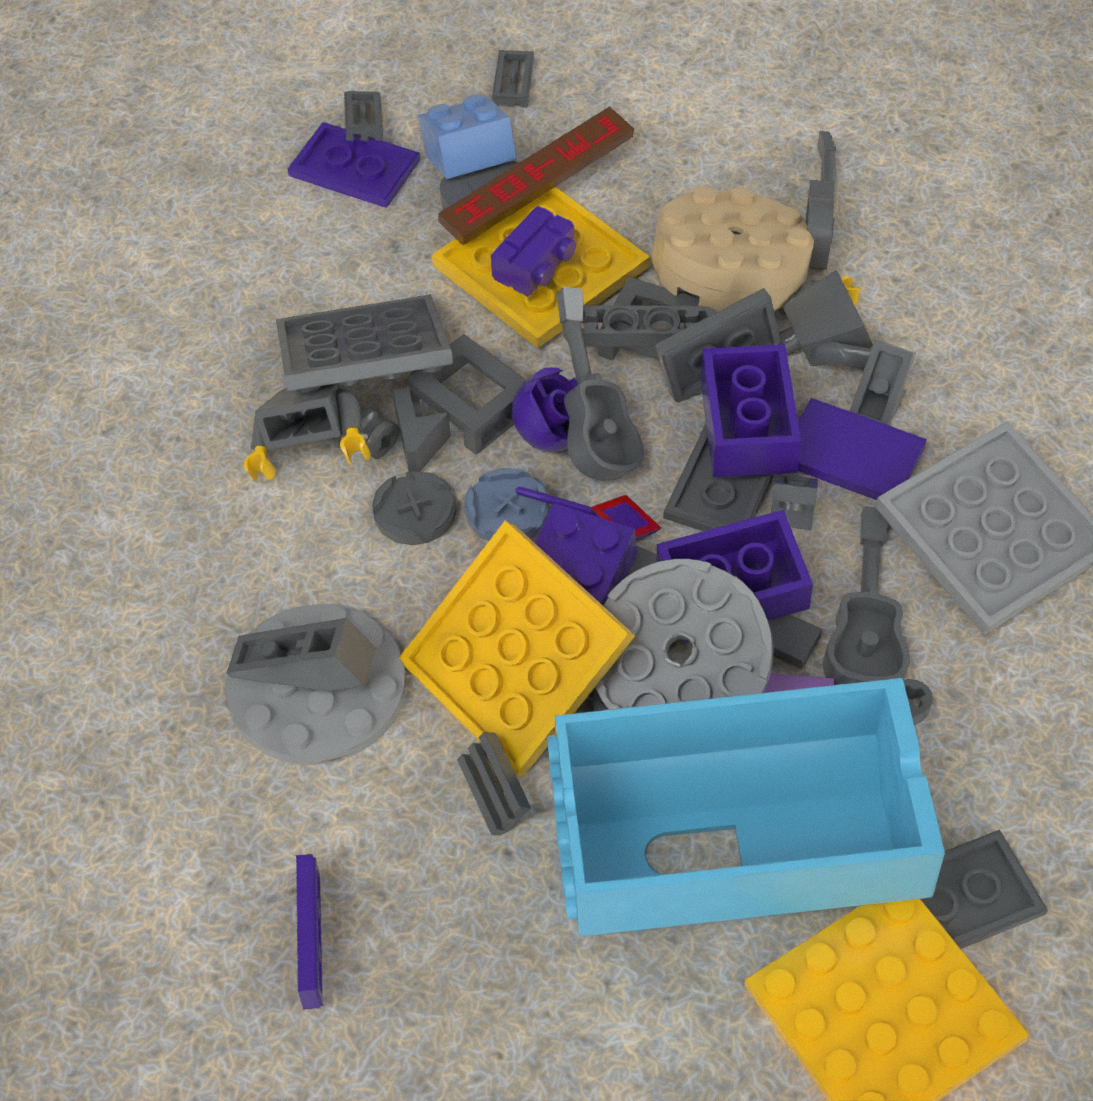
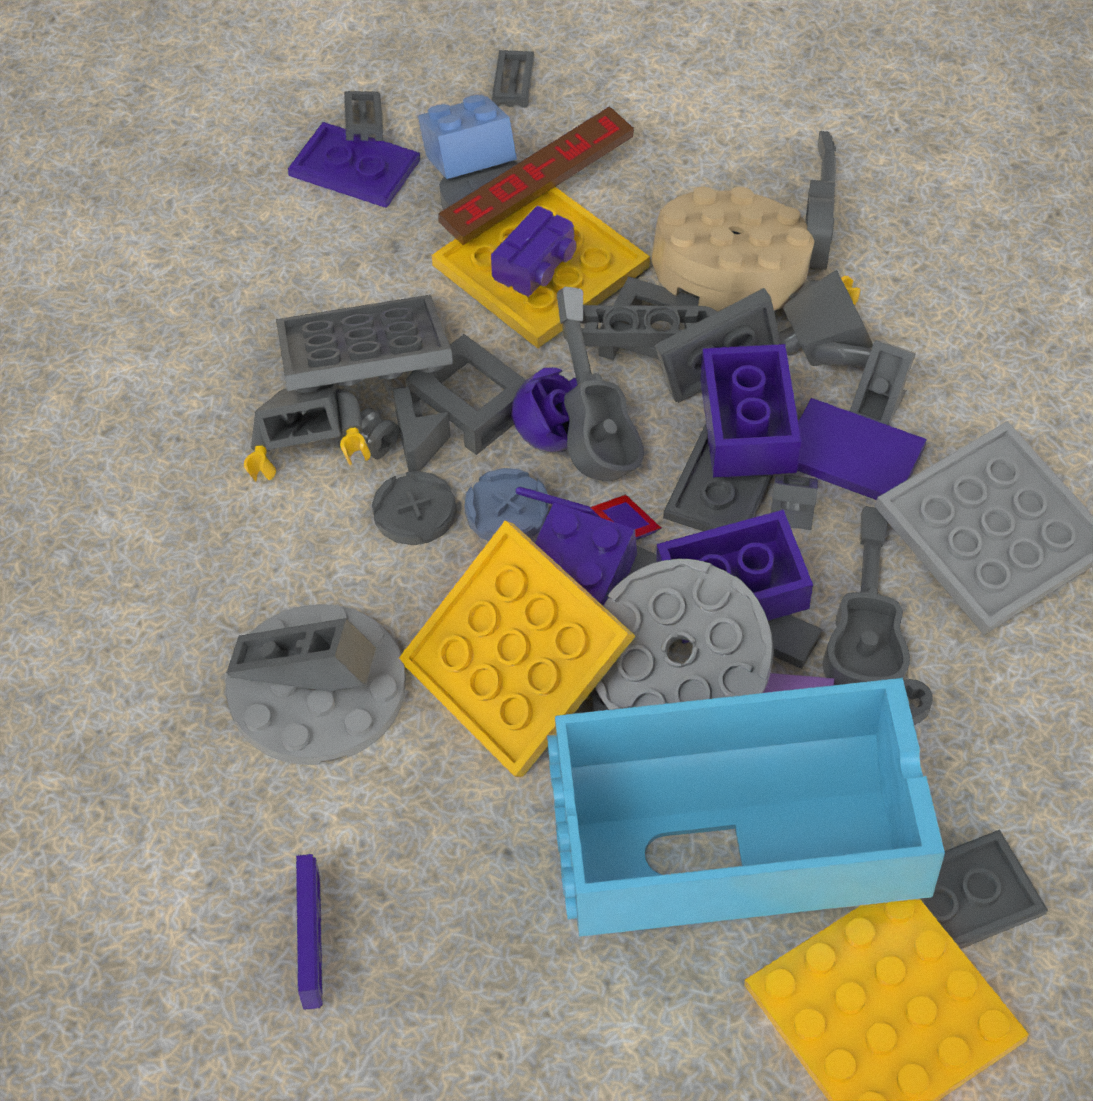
dark grey tile [457,732,531,836] -> none

